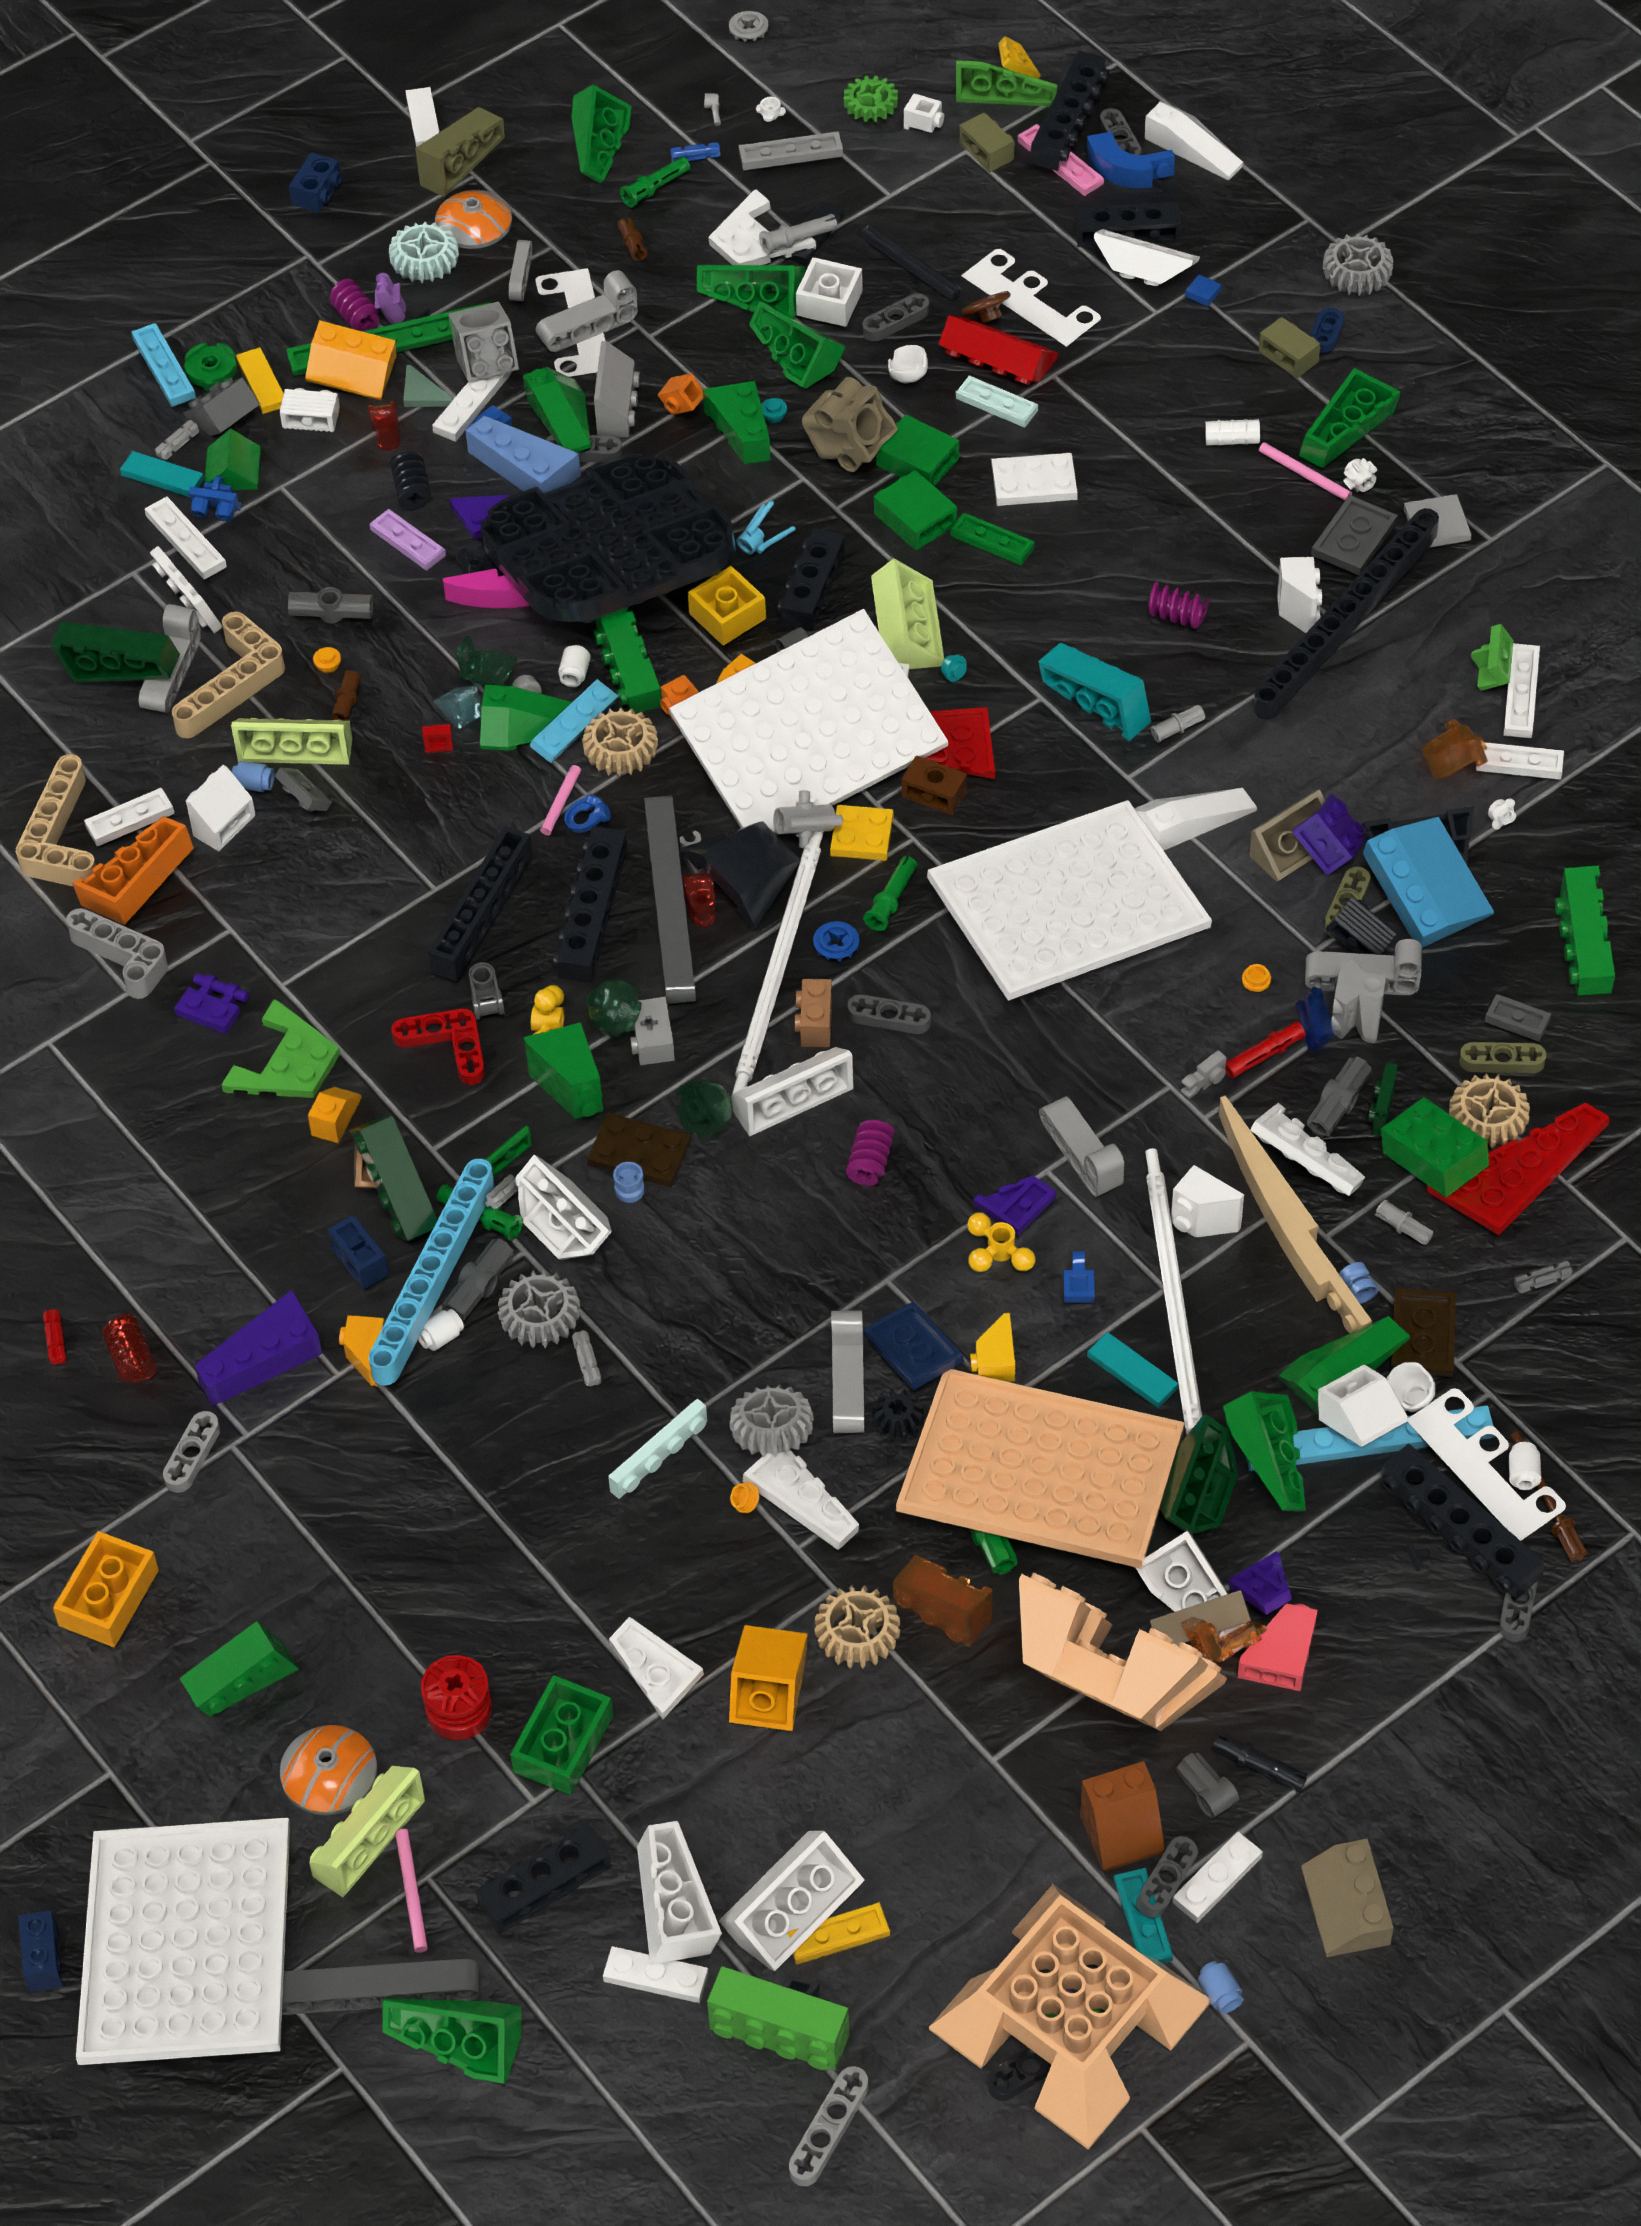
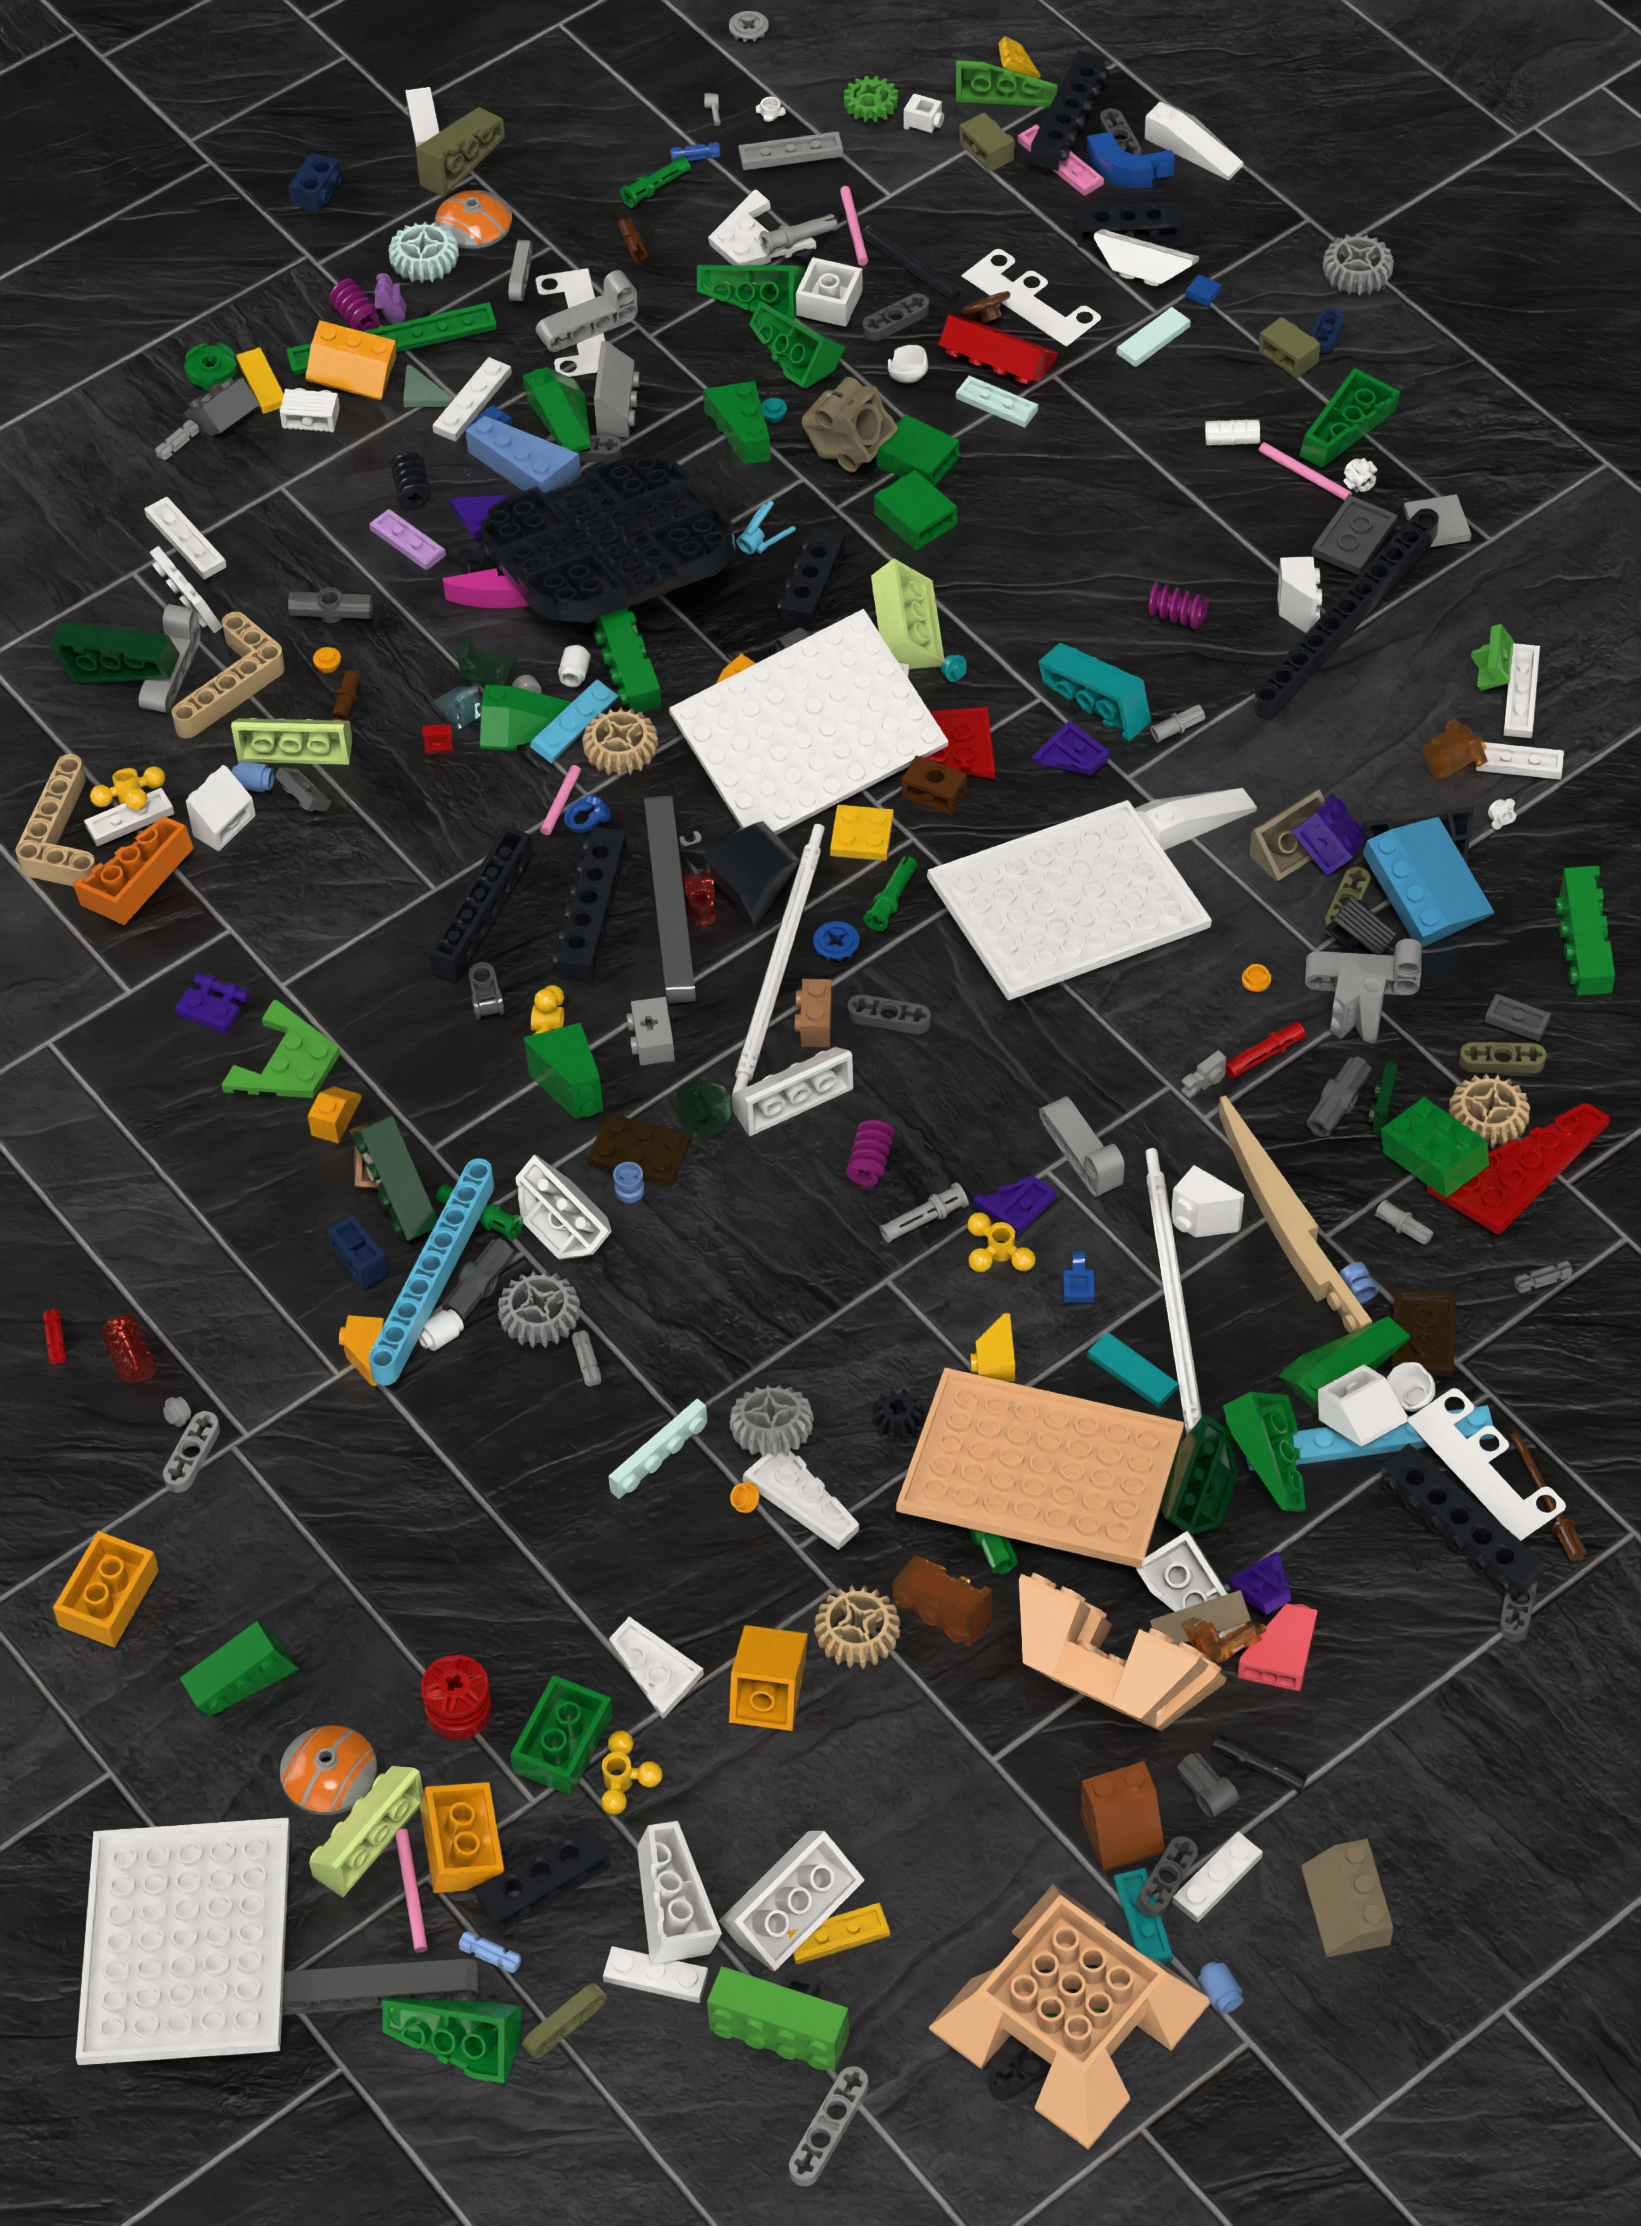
dark blue brick [18,1910,63,1992] -> none
light grey beam [66,908,168,999] -> none
teal tile [120,451,204,497] -> none
medium azure plate [131,323,196,407] -> none
blue hips [188,476,242,522] -> none
dark purple wedge [195,1290,322,1407] -> none
green slope [204,429,261,490] -> none
clear red piece [368,401,401,451] -> none
red beam [391,1009,485,1085] -> none
light grey brick [448,302,519,382] -> none
light grey axle [484,1174,518,1209] -> none
green slope [485,1125,532,1178] -> none
green wedge [571,85,631,183] -> none
clear green cylinder [586,978,642,1039] -> none
orange brick [658,373,703,415] -> none
orange brick [660,675,699,725] -> none
yellow brick [688,566,766,646] -> none
light grey pin [773,790,843,848] -> none
light grey beam [831,1310,864,1433] -> none
dark blue tile [863,1301,964,1390] -> none
green tile [950,512,1035,566] -> none
white plate [991,453,1077,506] -> none
white wing [1250,1103,1365,1196] -> none
clear blue tile [1296,987,1334,1052] -> none
white brick [1509,1442,1541,1490] -> none
none -> yellow piece [90,766,166,810]
none -> light grey plate [163,1397,191,1427]
none -> light orange slope [419,1782,504,1893]
none -> light blue axle [458,1931,521,1973]
none -> olive beam [522,1983,607,2059]
none -> yellow piece [601,1730,663,1815]
none -> bright pink bar [840,186,868,266]
none -> light grey pin [879,1182,969,1243]
none -> dark purple wing [1032,721,1111,776]
none -> light aqua tile [1117,307,1191,367]

